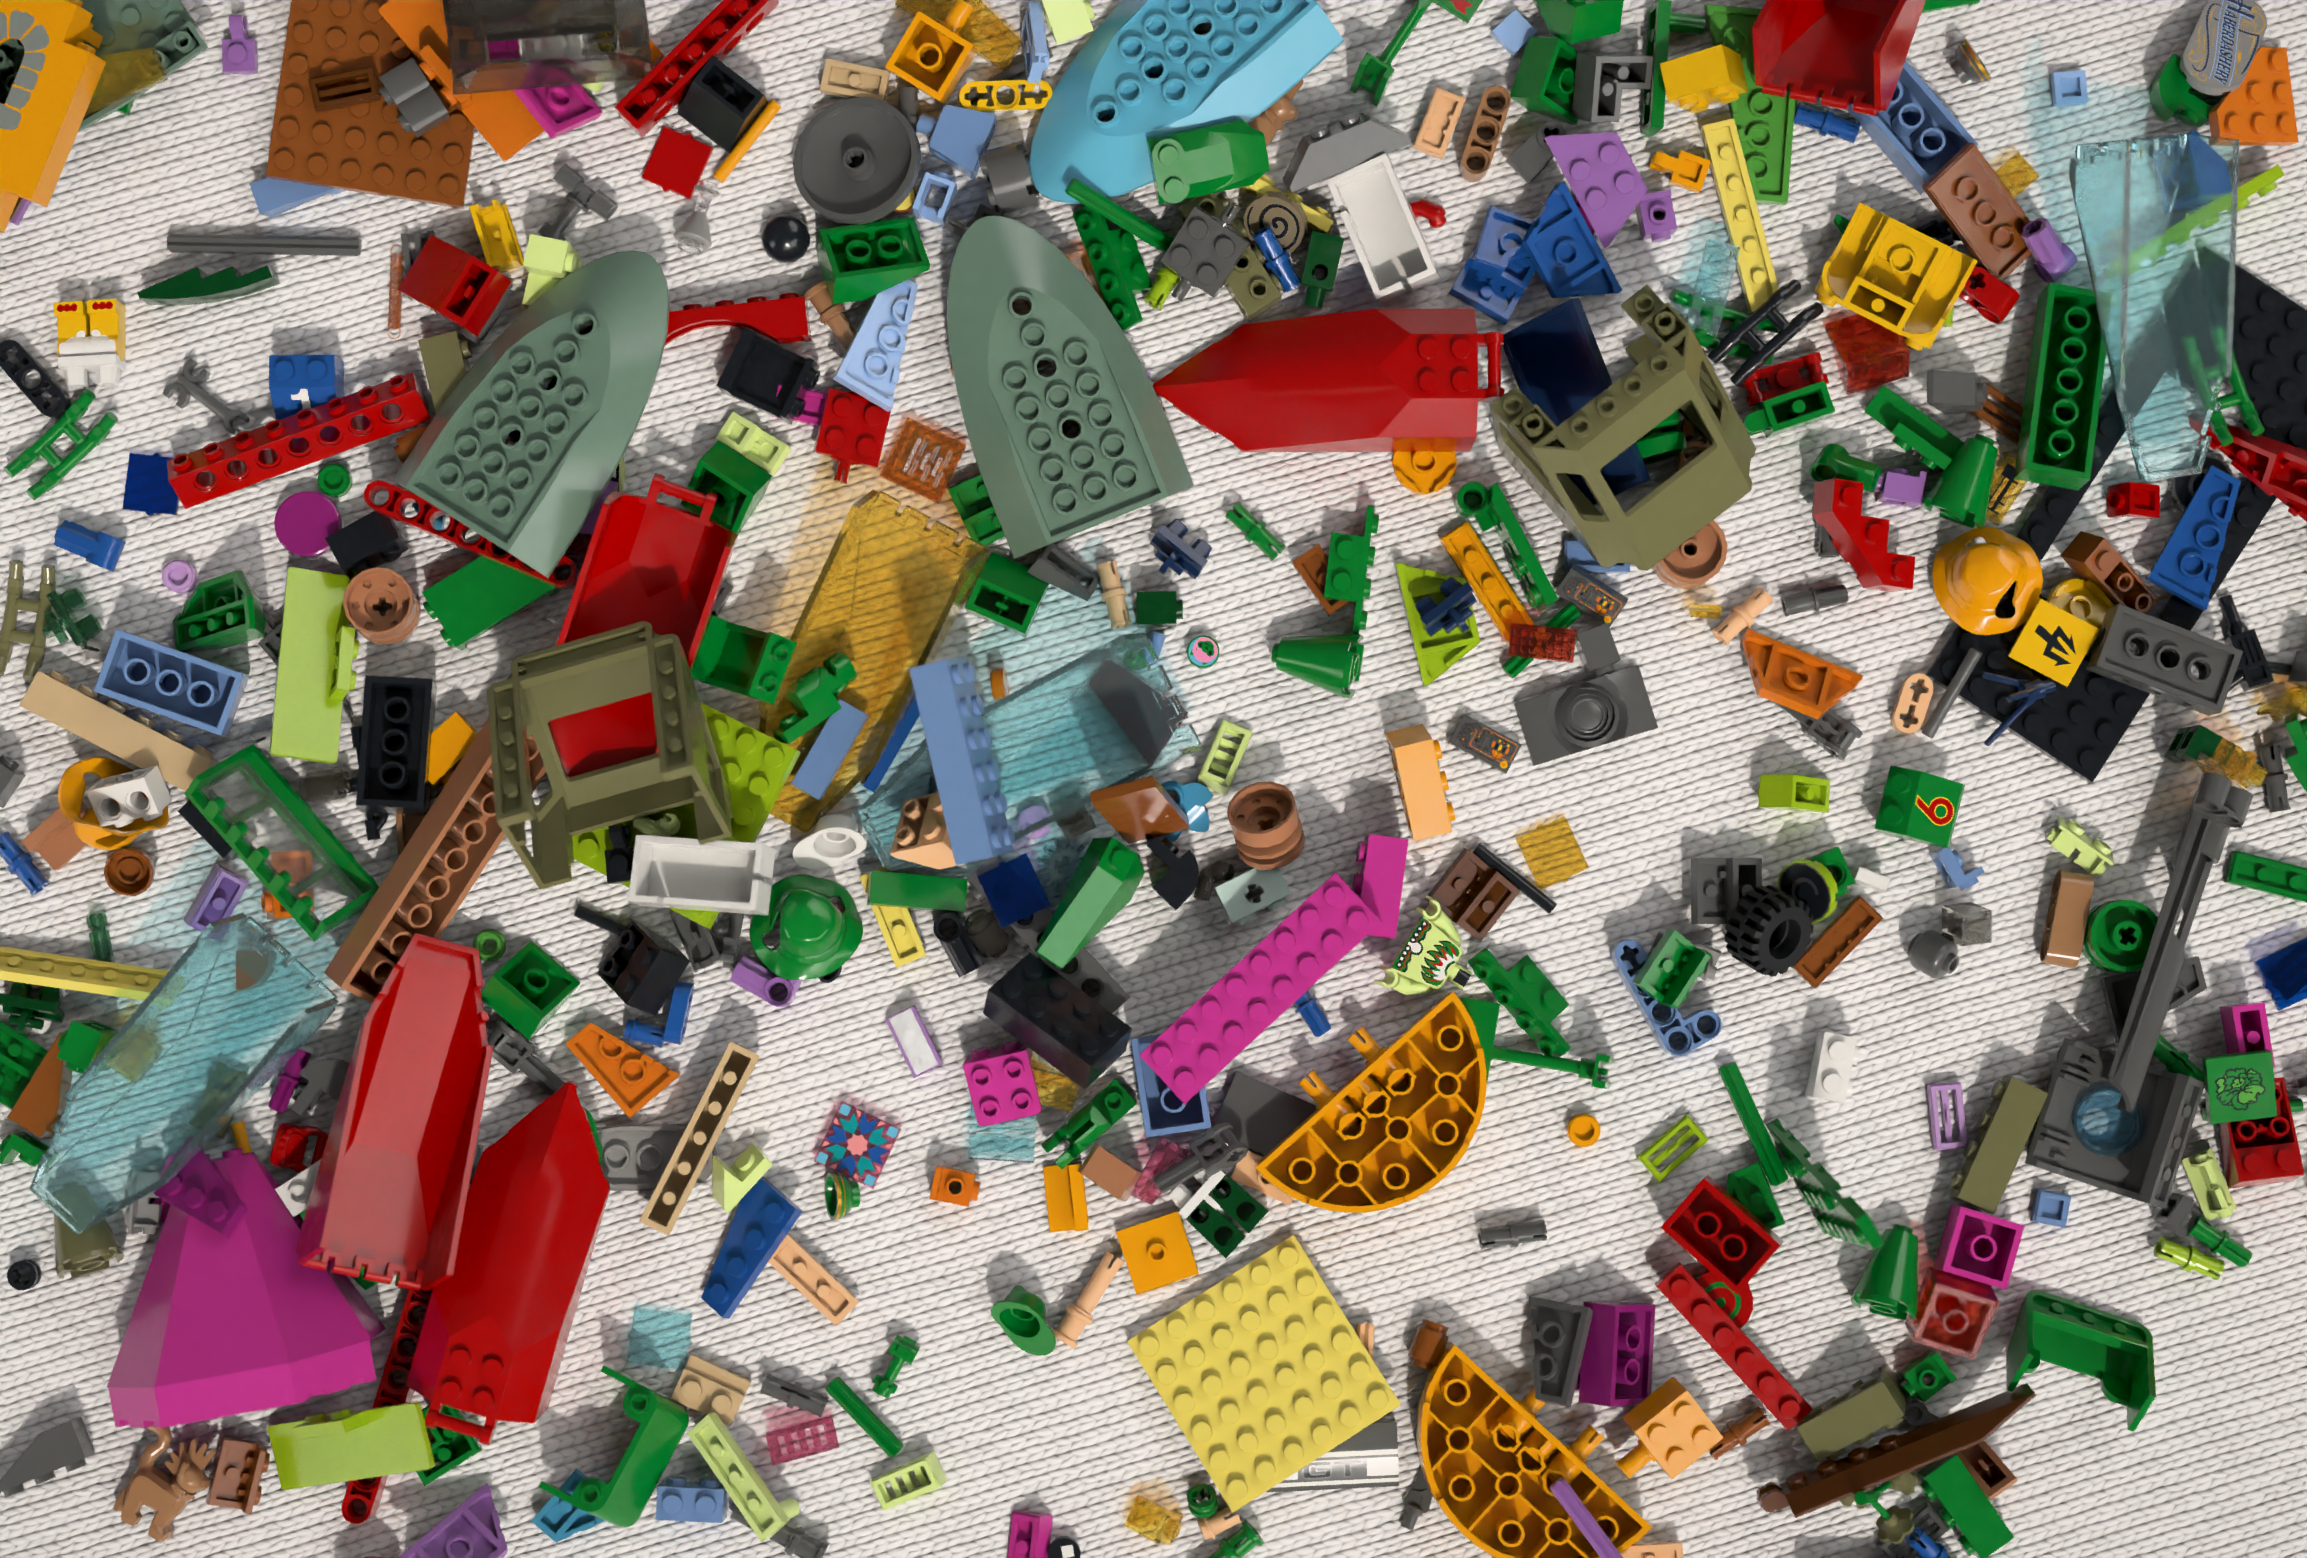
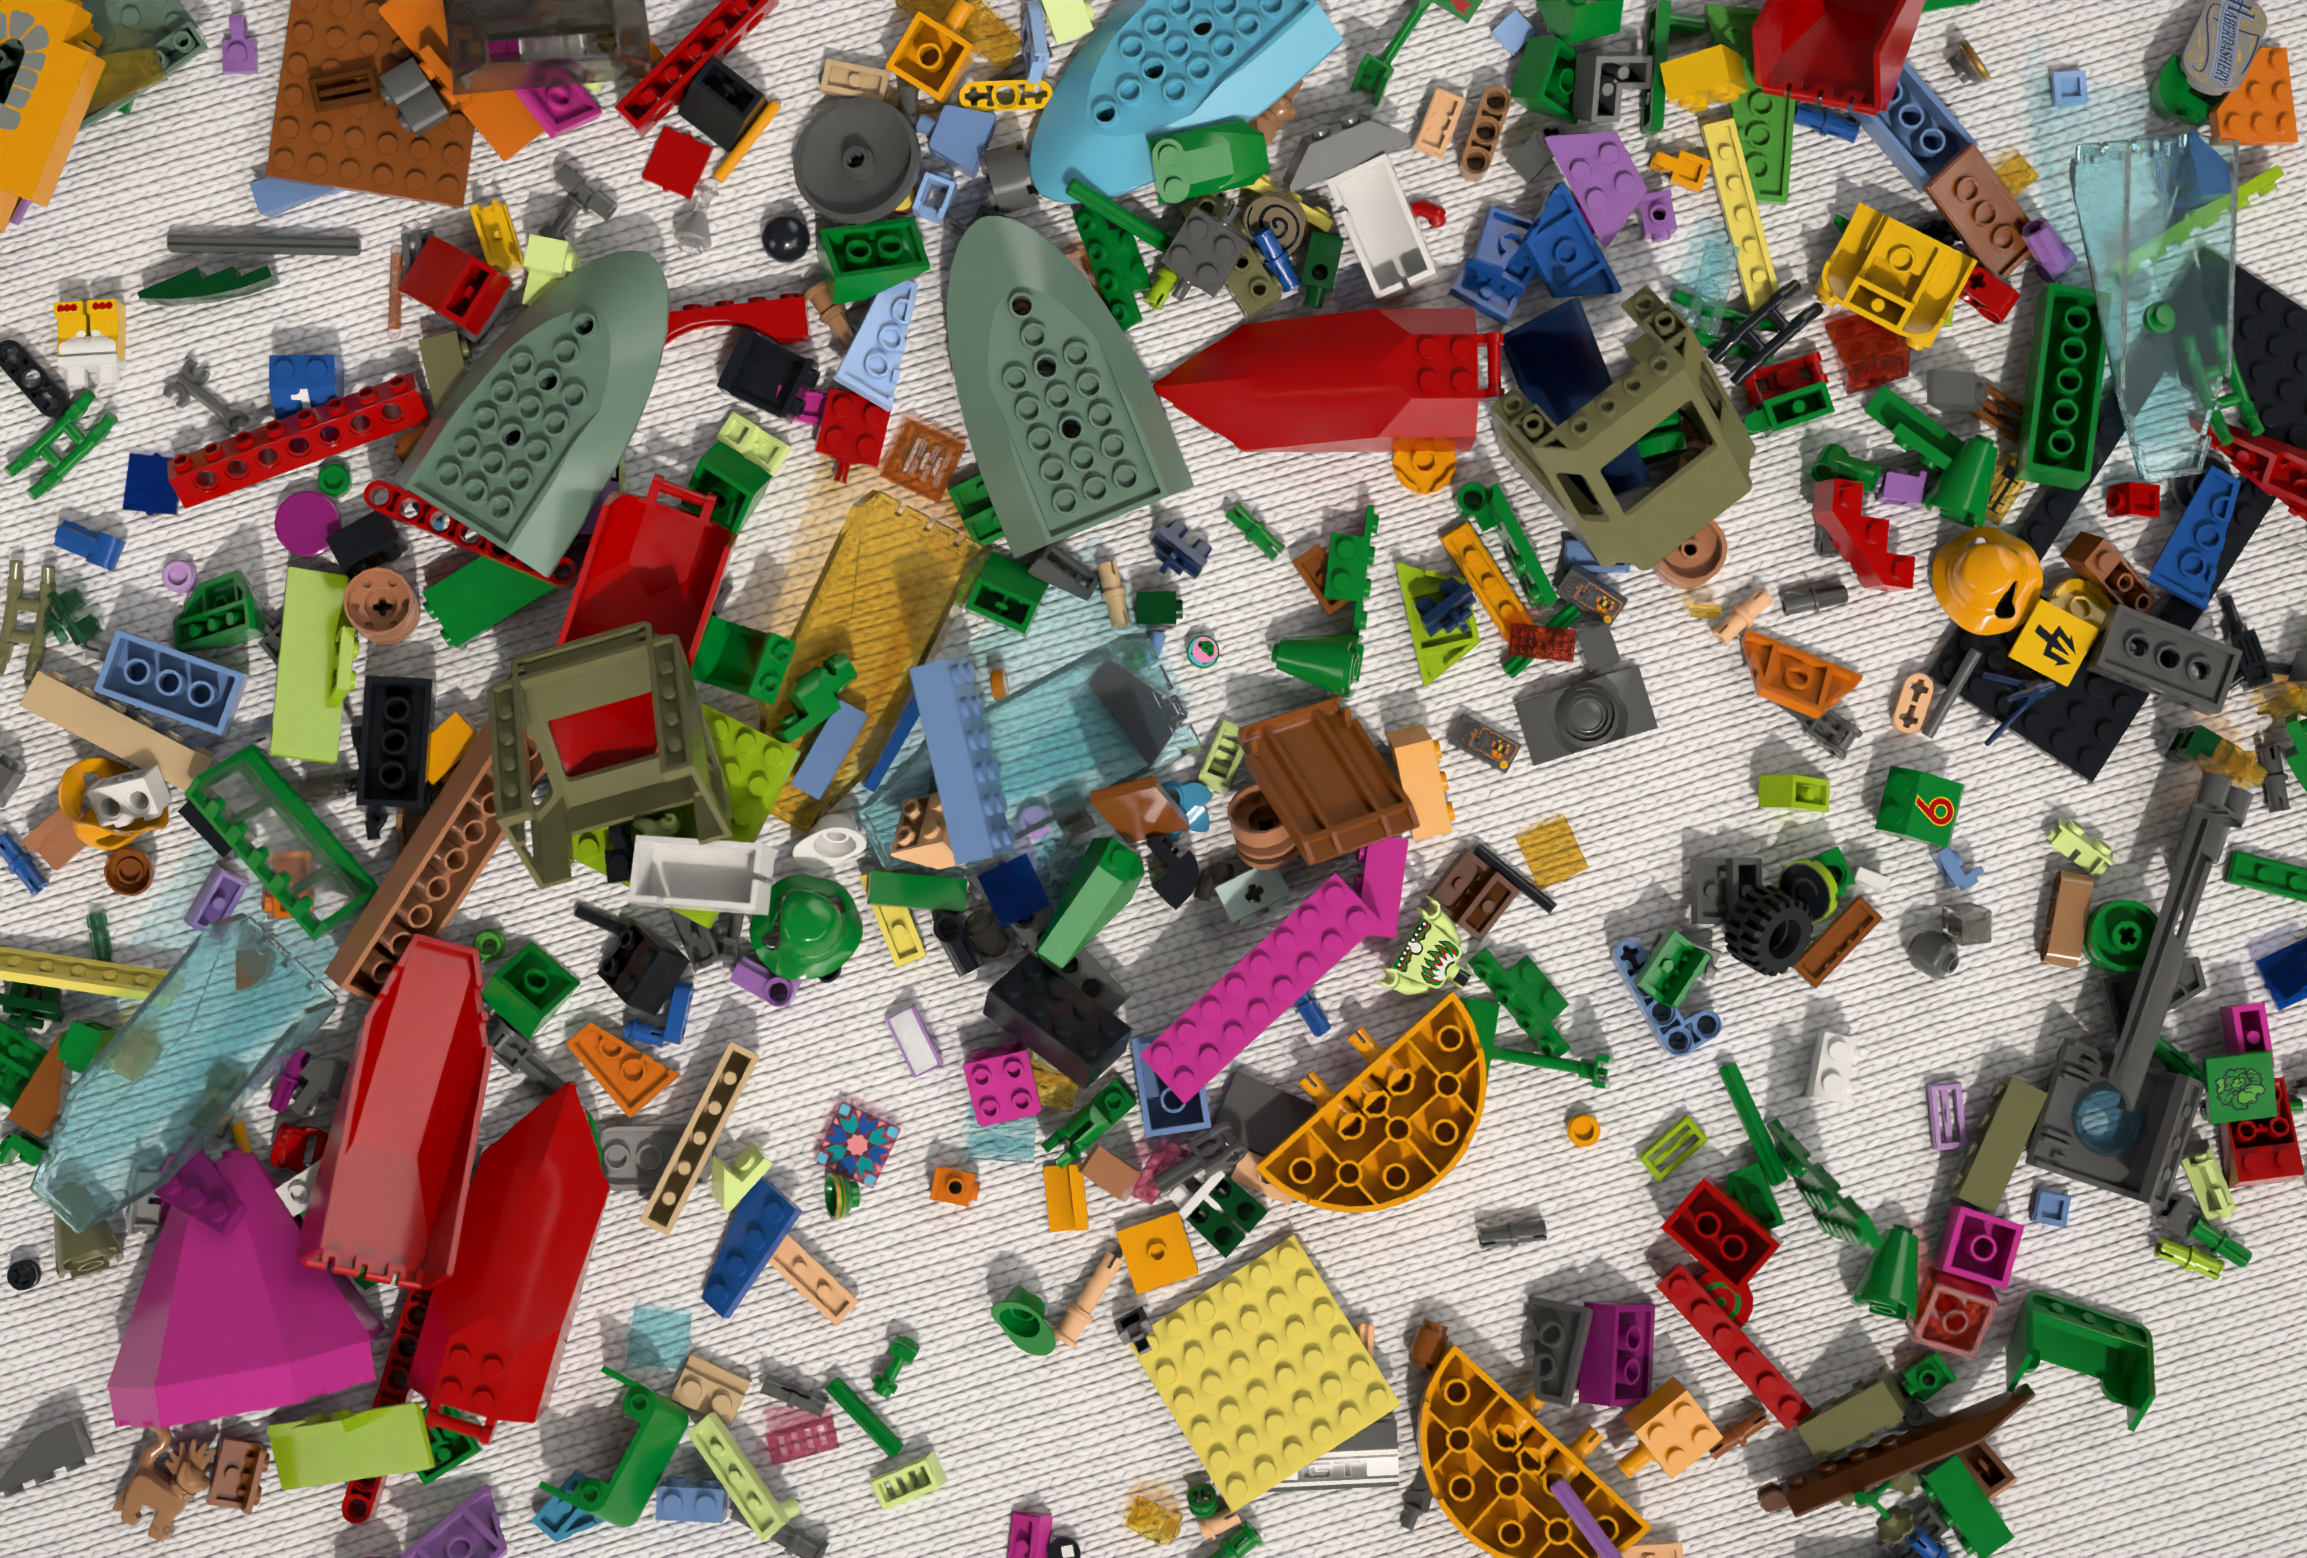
none -> black plate [1113,1306,1153,1356]
none -> dark orange piece [1237,695,1420,866]
none -> green plate [2142,301,2176,334]

